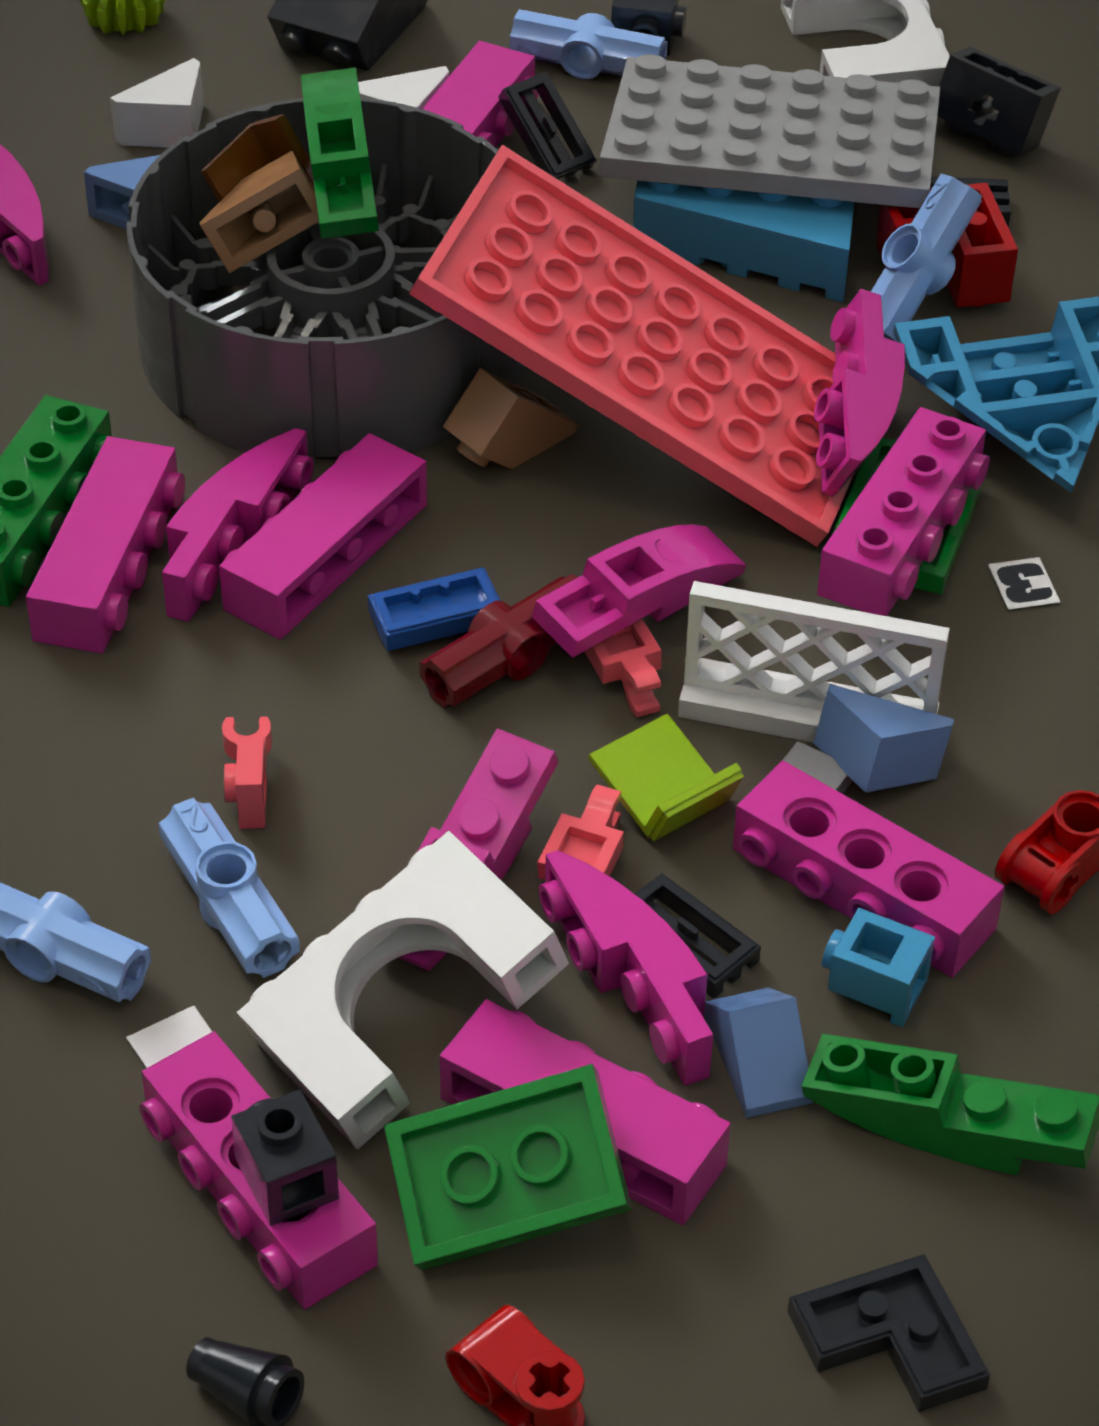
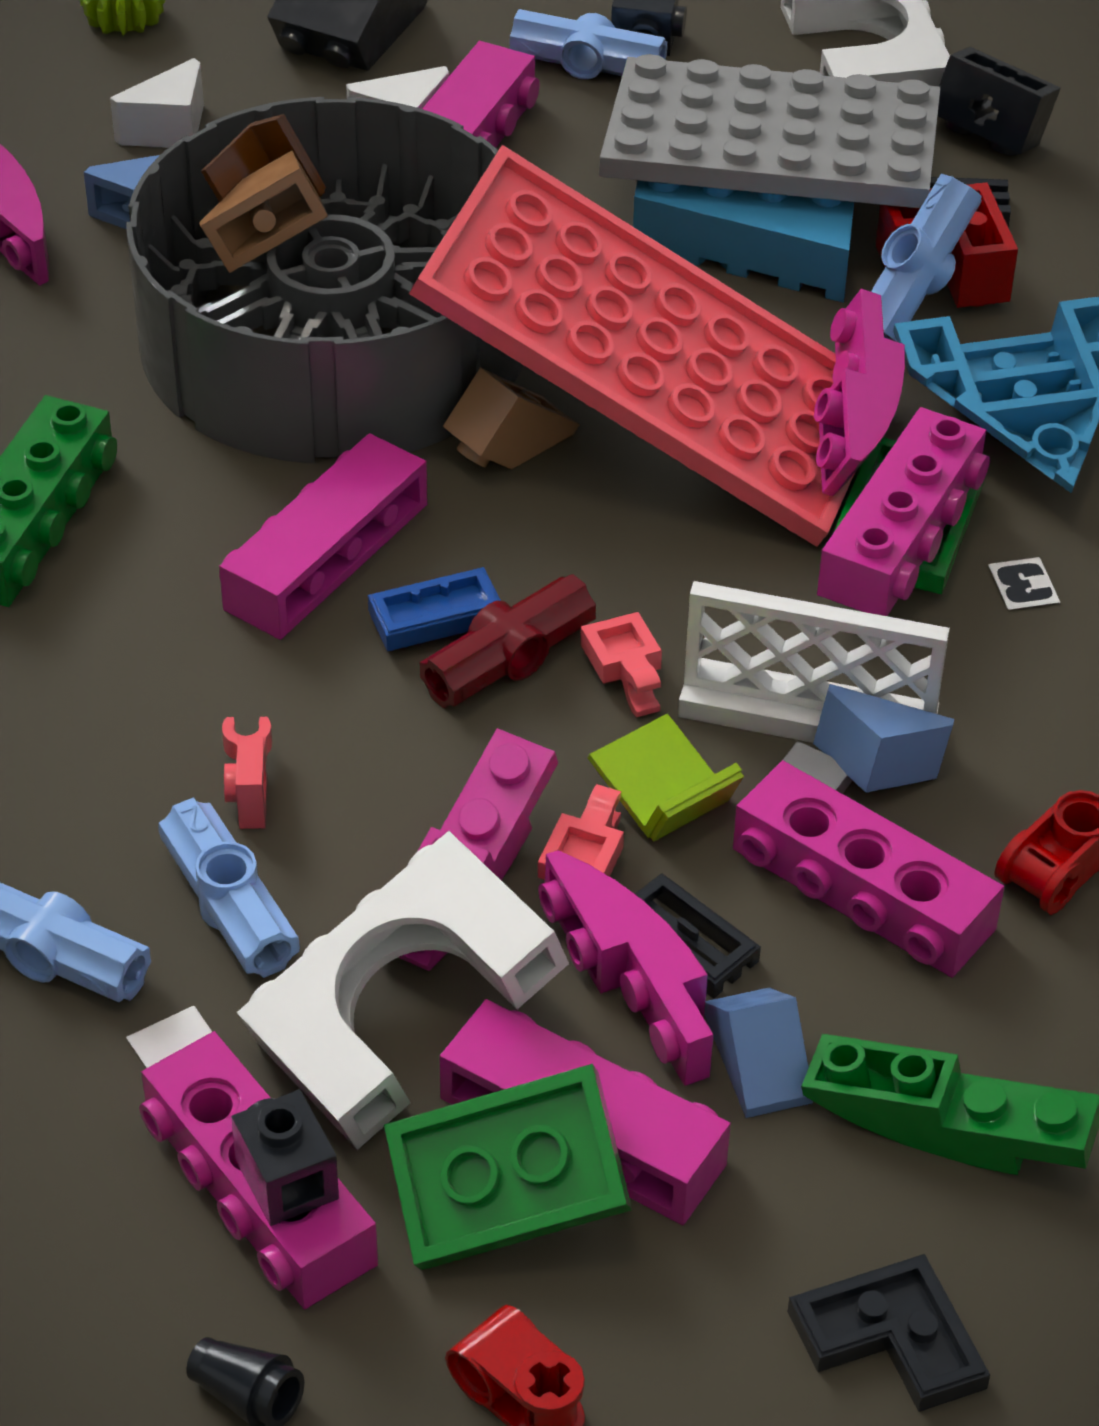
dark pink brick [26,436,185,654] -> none
dark pink slope [162,428,314,622] -> none
green slope [301,68,379,239] -> none
black tile [498,71,597,180] -> none
dark pink slope [531,524,747,658] -> none
dark azure brick [822,907,935,1028] -> none

